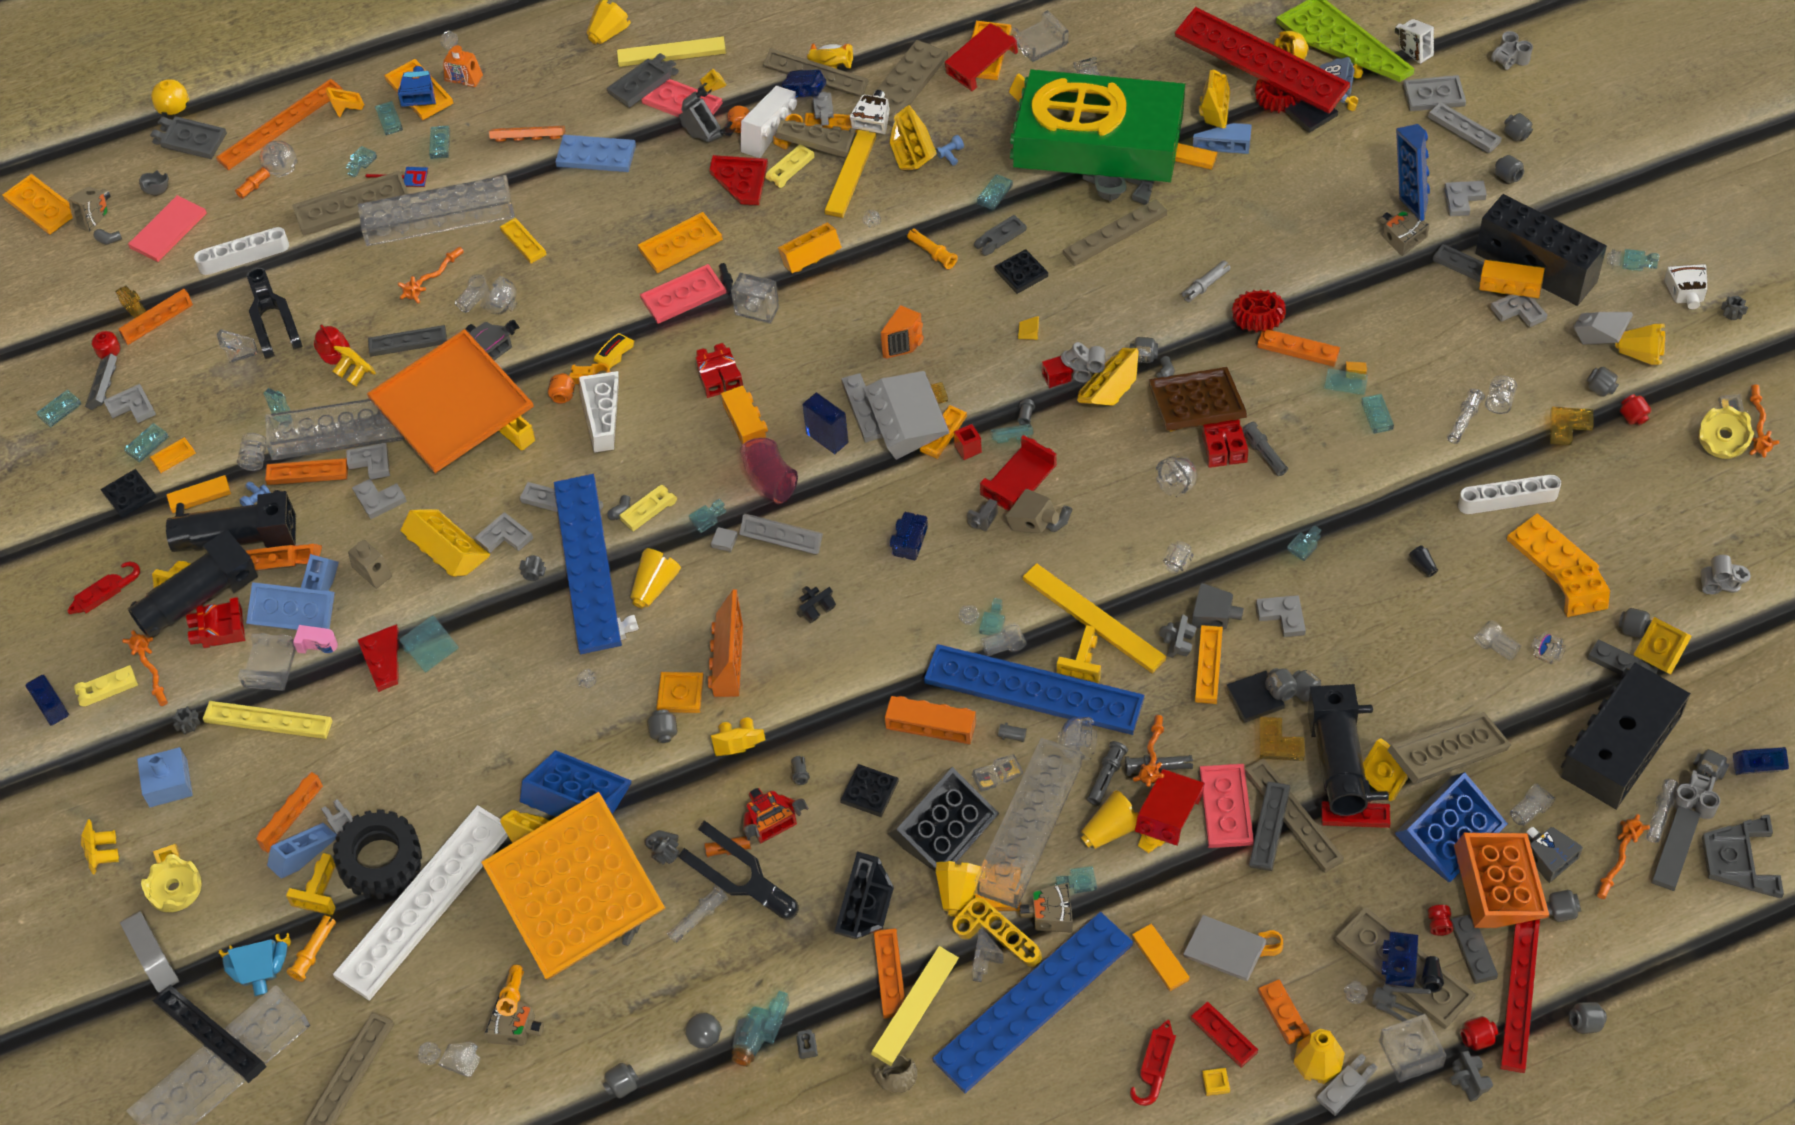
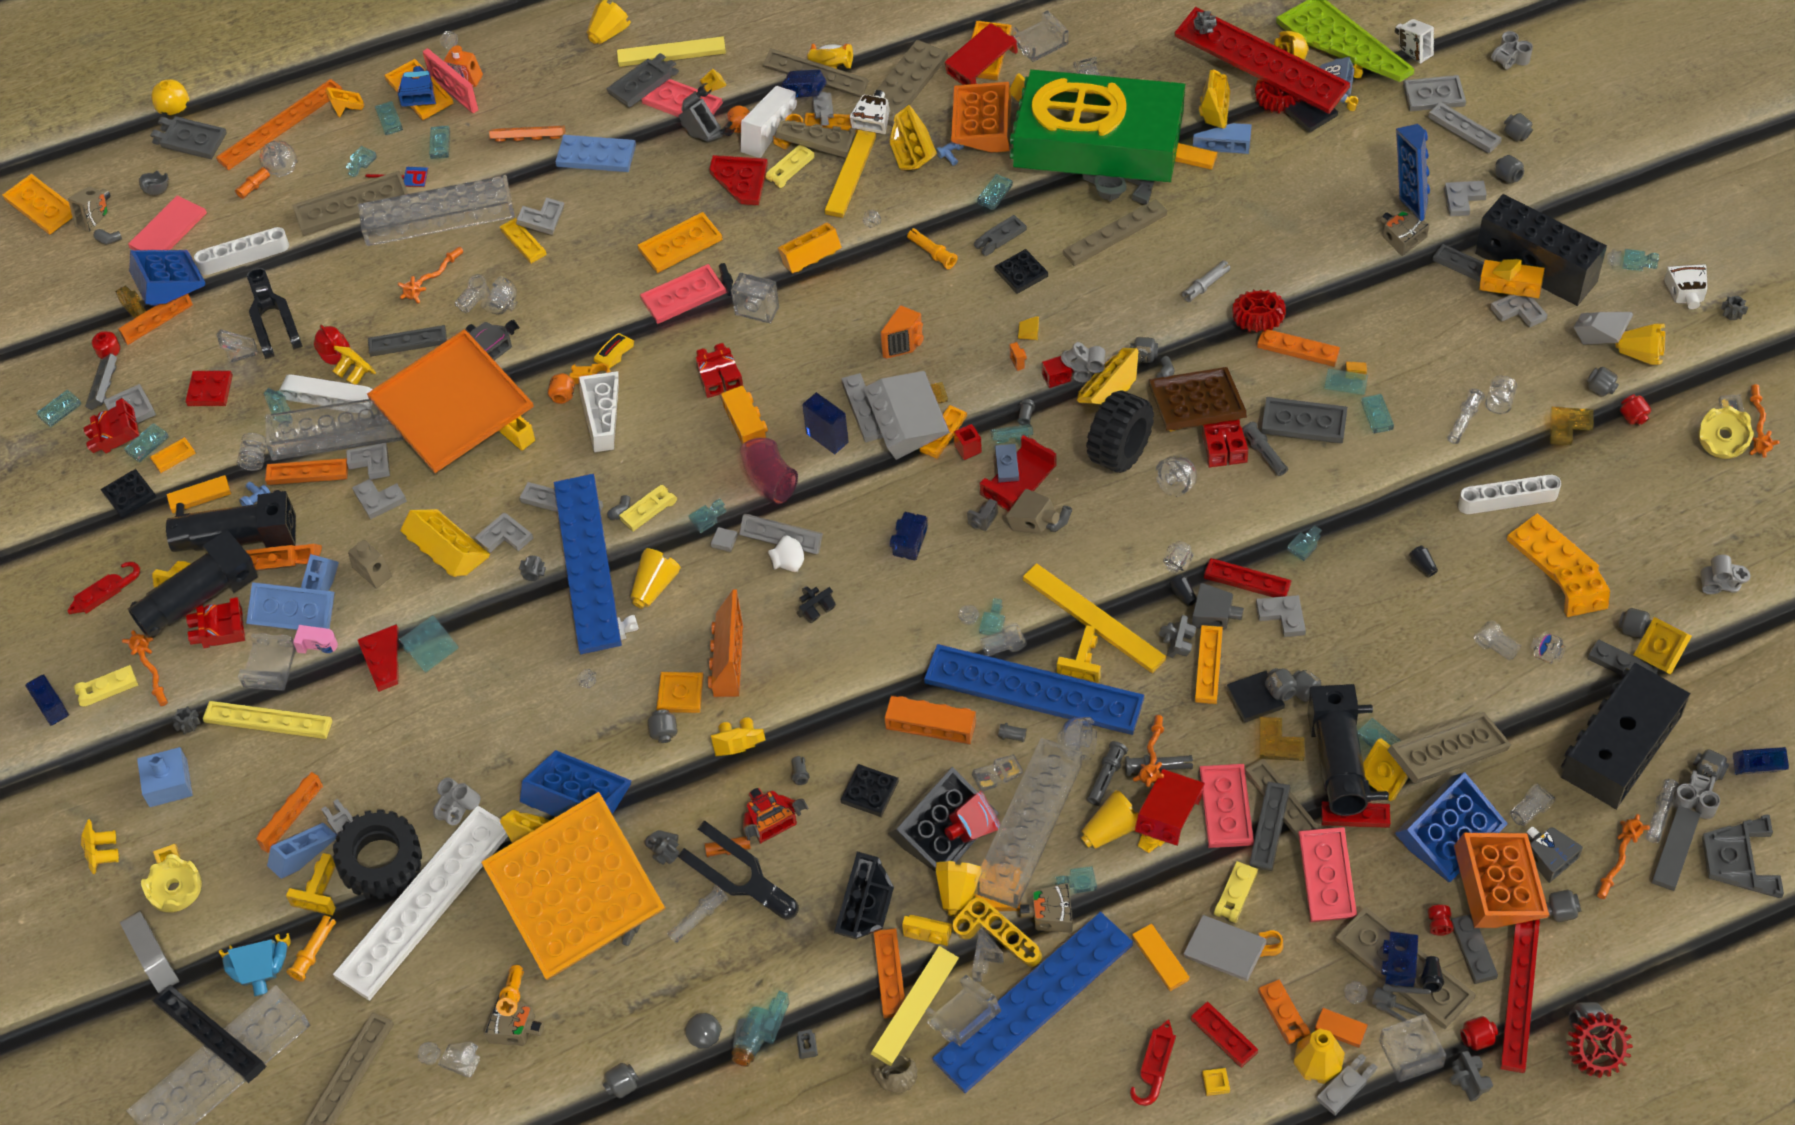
none -> red hips [83,398,139,454]
none -> blue slope [129,250,205,306]
none -> red plate [185,371,233,406]
none -> white beam [278,375,373,413]
none -> coral tile [423,48,478,114]
none -> light grey piece [433,777,481,826]
none -> light grey plate [516,197,564,235]
none -> white animal [768,535,804,572]
none -> yellow bracket [902,915,953,946]
none -> clear panel [925,974,1001,1046]
none -> torso [945,790,1003,843]
none -> orange slope [951,82,1012,153]
none -> sand blue plate [995,444,1019,482]
none -> orange plate [1010,342,1027,371]
none -> black tyre [1086,390,1154,473]
none -> black cone [1169,574,1197,607]
none -> dark grey gear [1194,11,1217,34]
none -> red tile [1204,558,1292,598]
none -> light yellow plate [1214,861,1258,923]
none -> dark grey plate [1261,397,1348,443]
none -> coral tile [1298,827,1357,922]
none -> orange tile [1314,1008,1368,1048]
none -> clear light blue plate [1358,718,1401,747]
none -> yellow slope [1493,259,1522,281]
none -> red gear [1566,1012,1633,1078]

